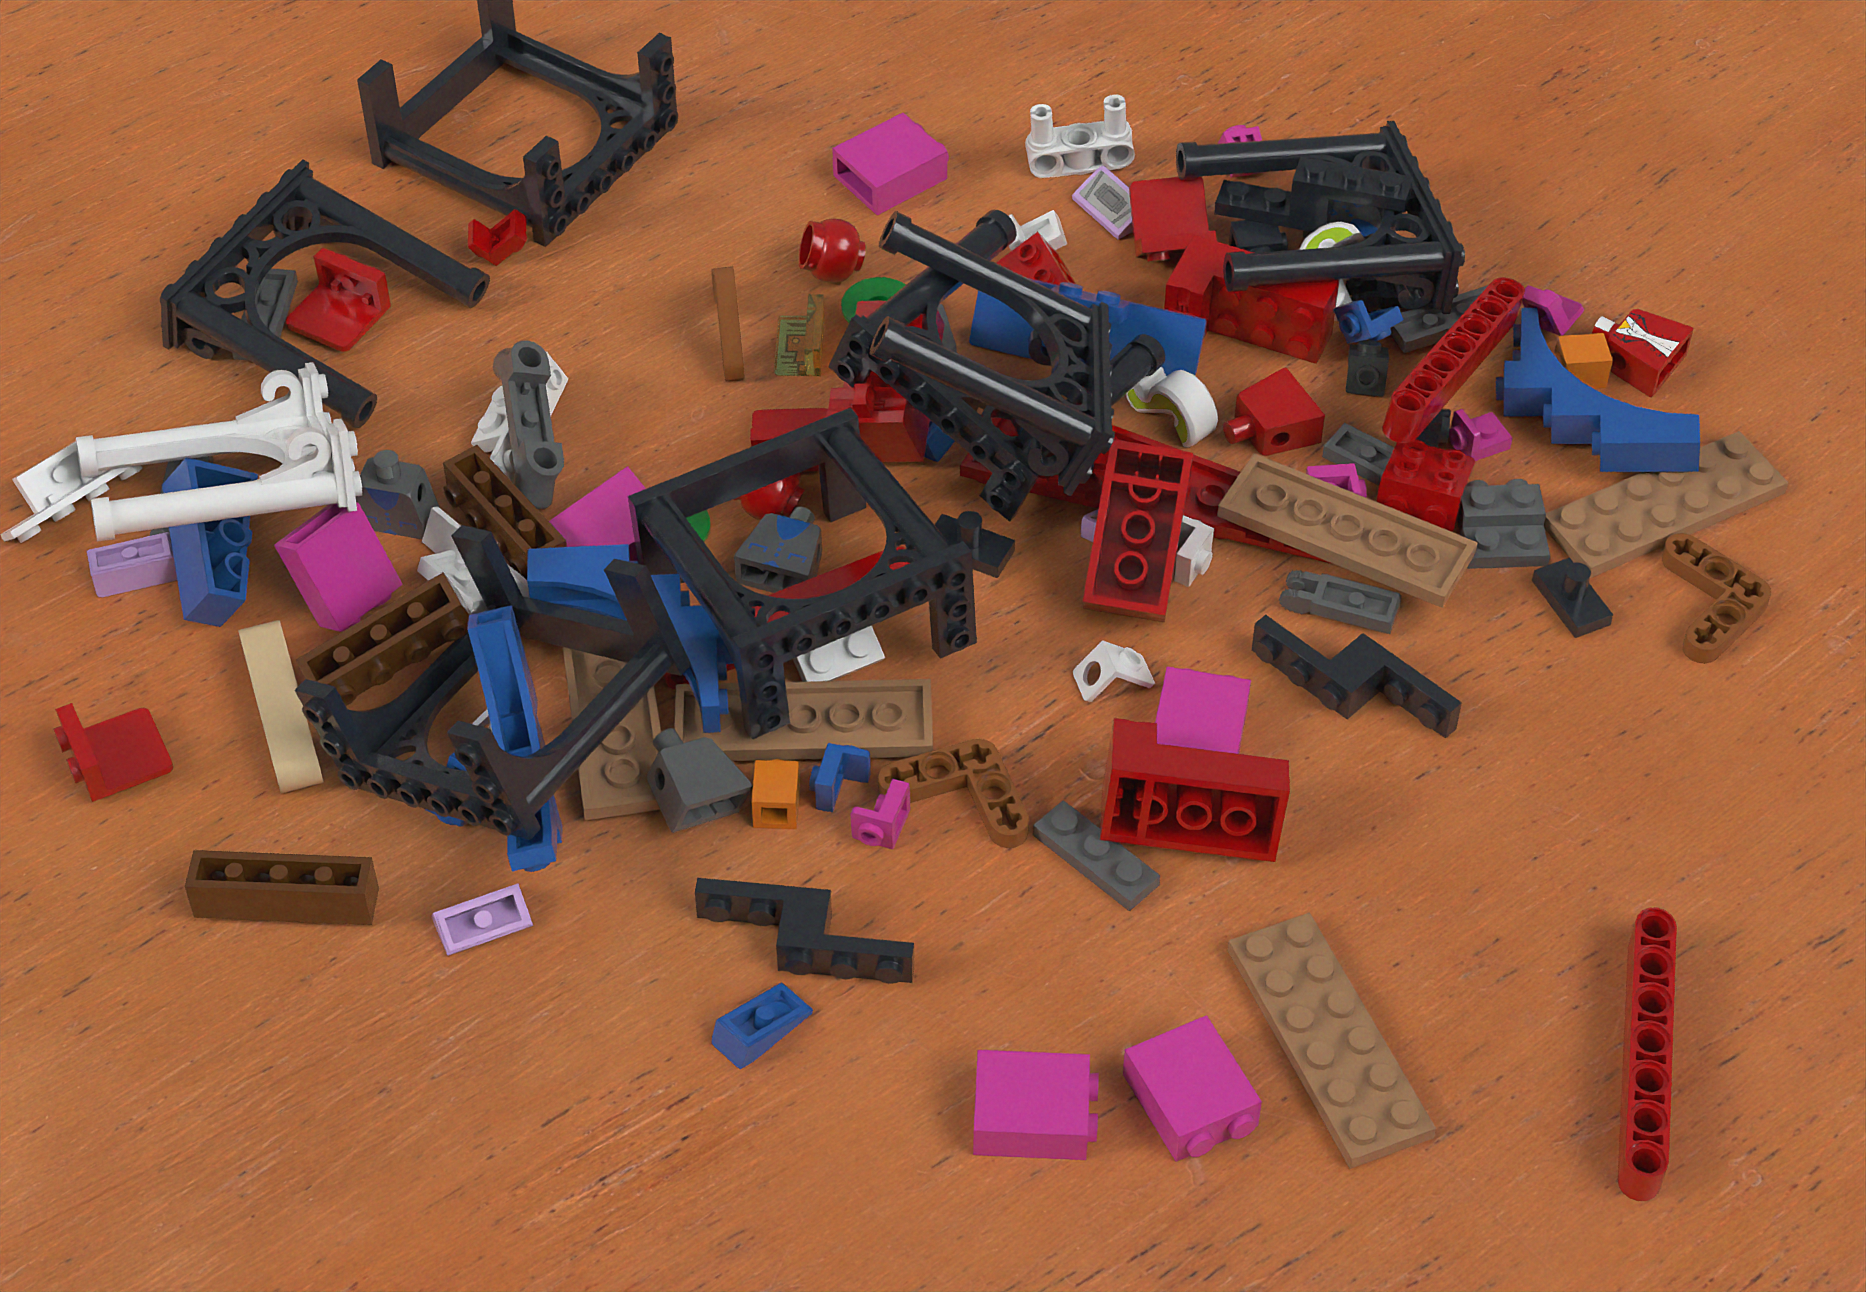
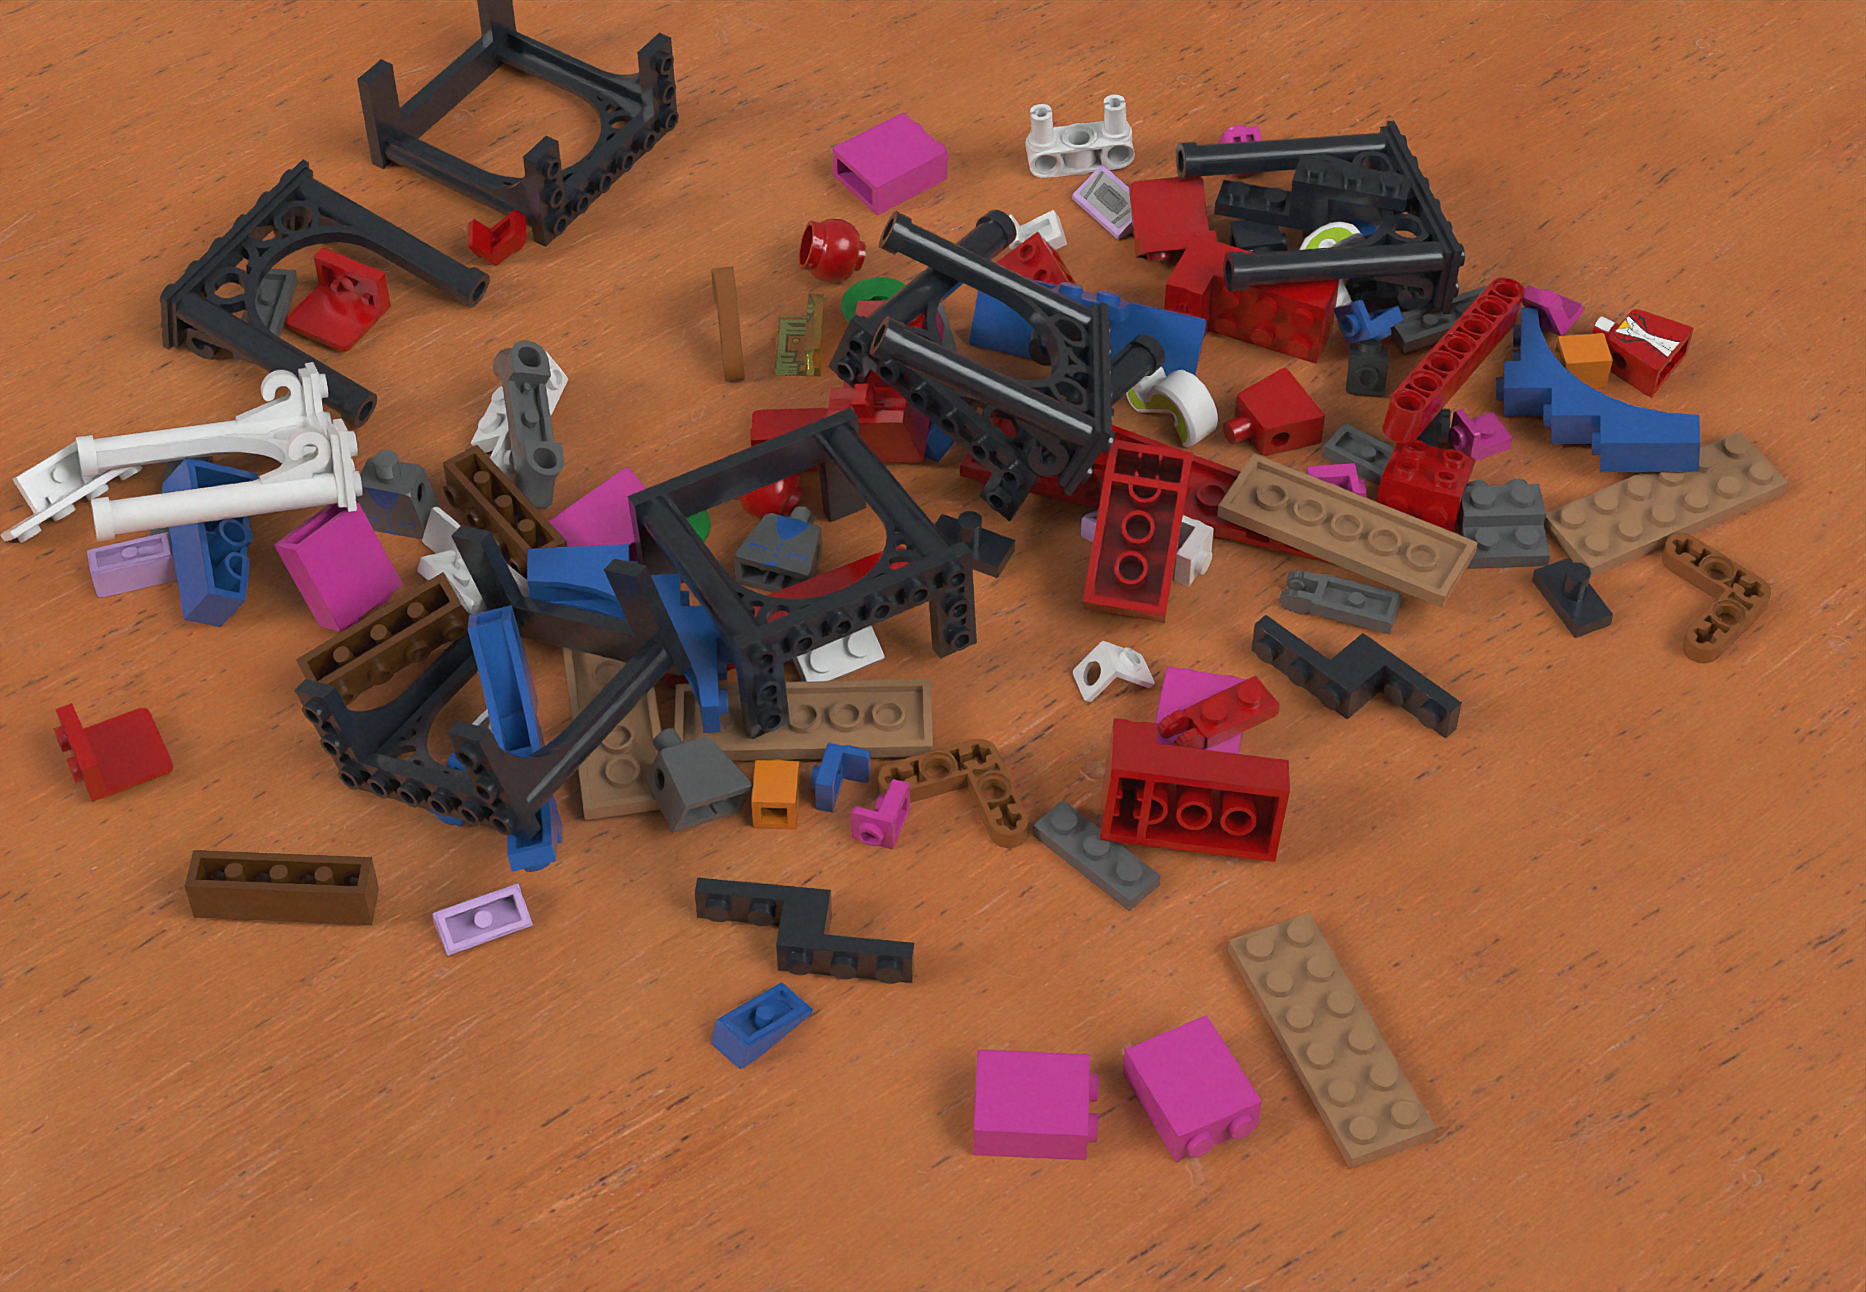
tan beam [238,620,324,794] -> none
red beam [1617,907,1677,1201] -> none
none -> red hinge [1157,675,1280,750]

